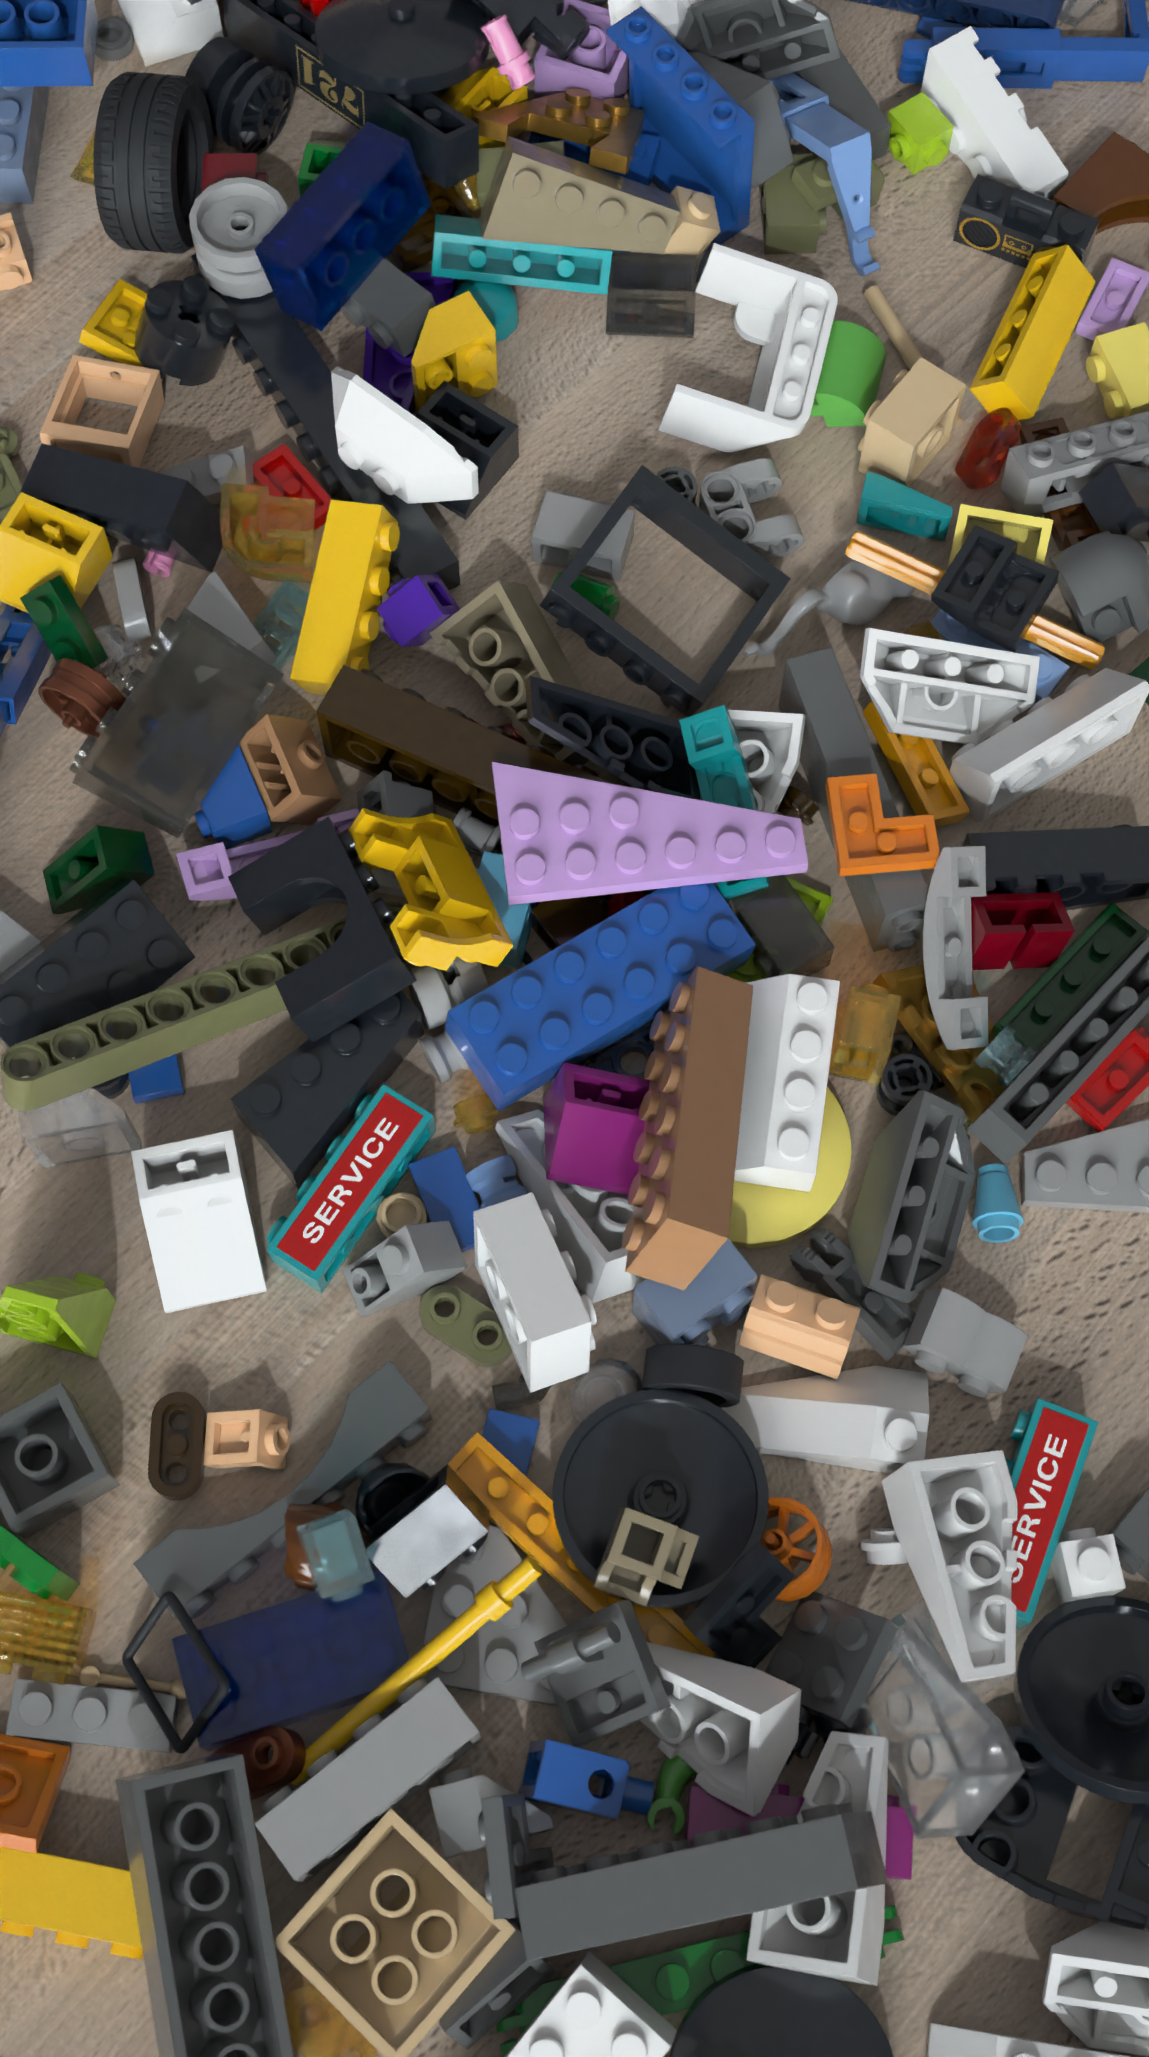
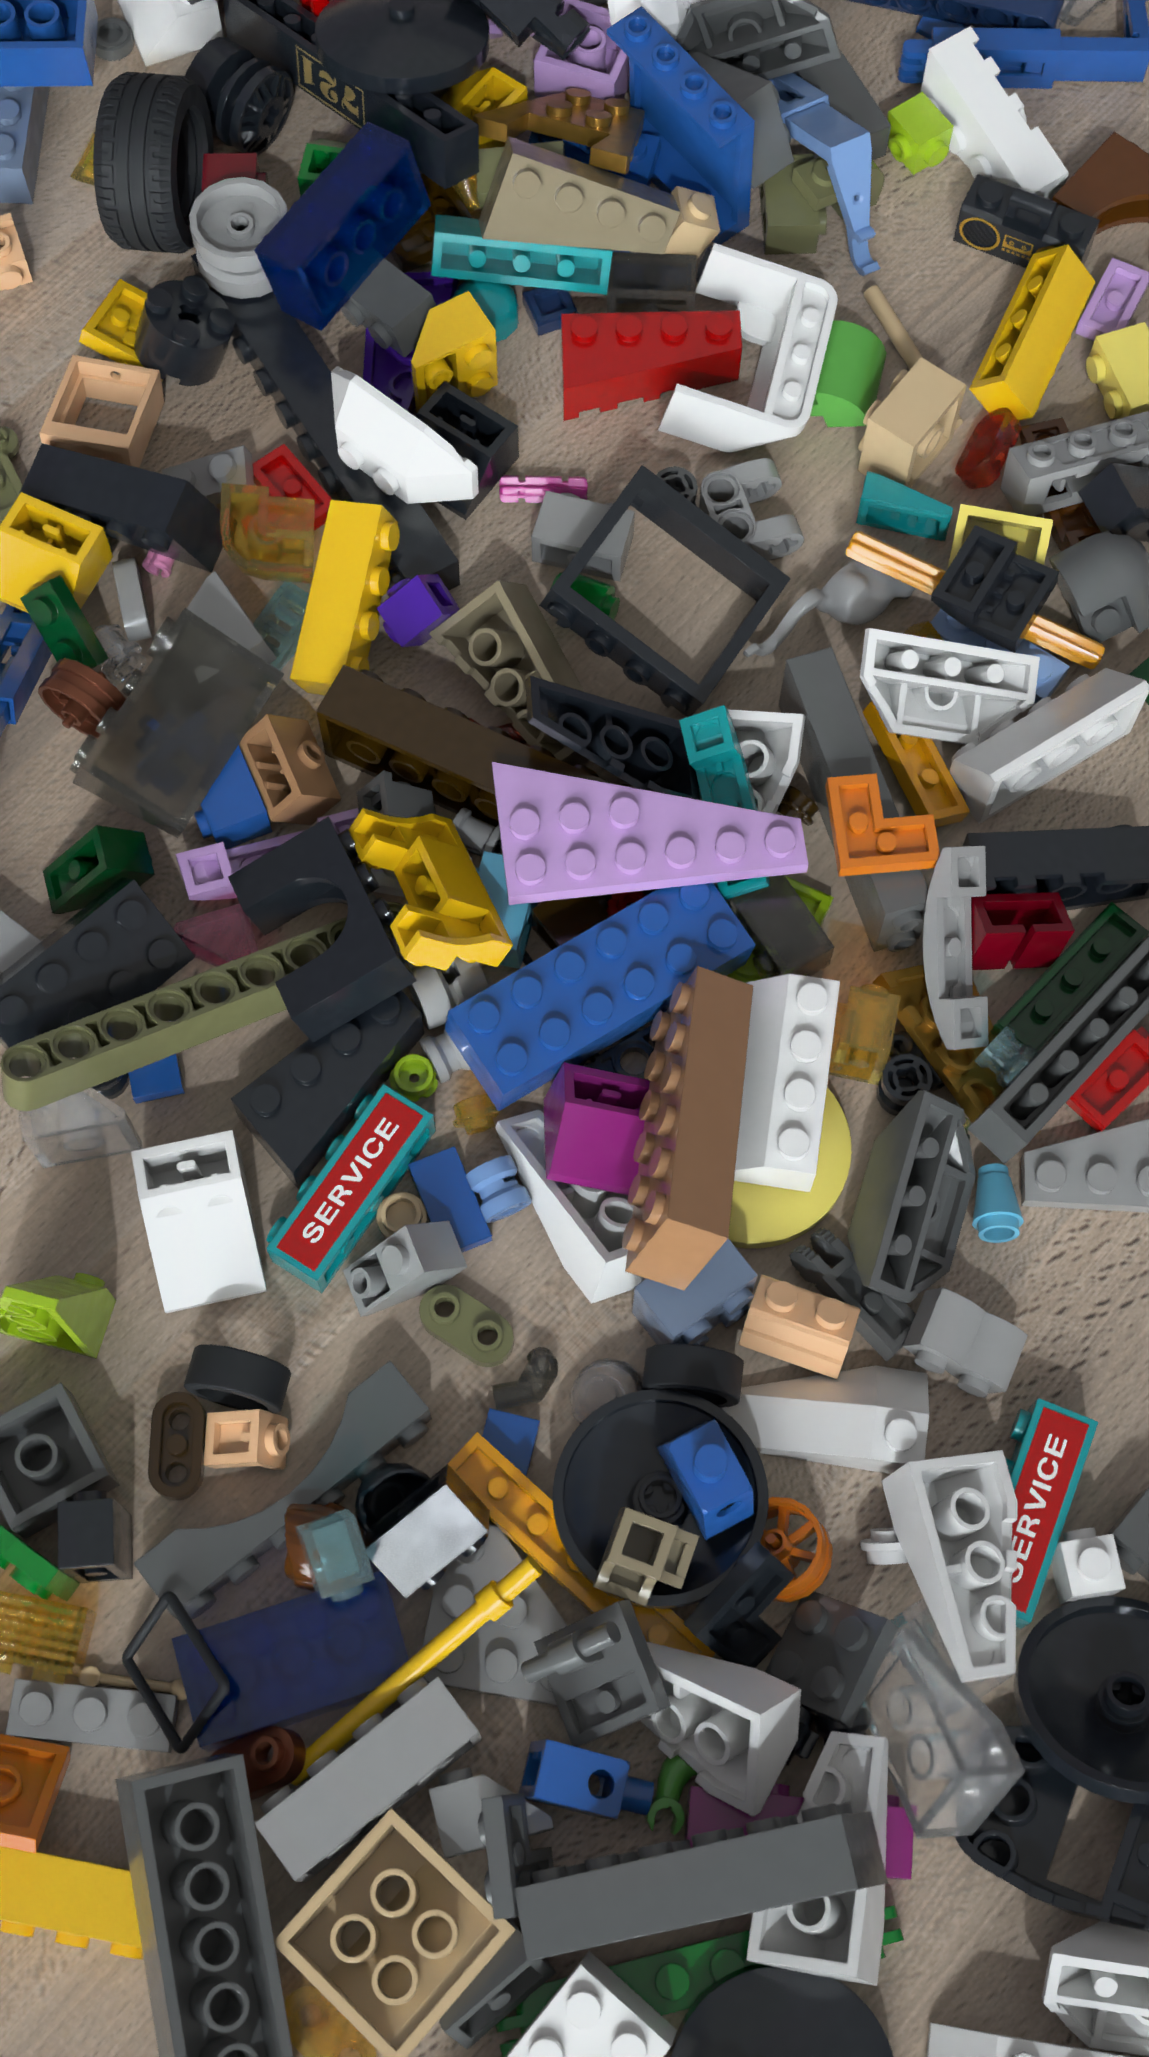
white brick [473,1192,597,1393] -> none
bright pink pin [481,14,536,90] -> none
none -> black brick [58,1491,133,1583]
none -> clear pink slope [173,903,259,967]
none -> black tyre [184,1344,291,1414]
none -> lime plate [389,1054,438,1102]
none -> dark pink axle [499,475,588,503]
none -> dark blue tile [522,288,578,336]
none -> red wedge [561,310,742,421]
none -> blue torso [657,1419,754,1540]

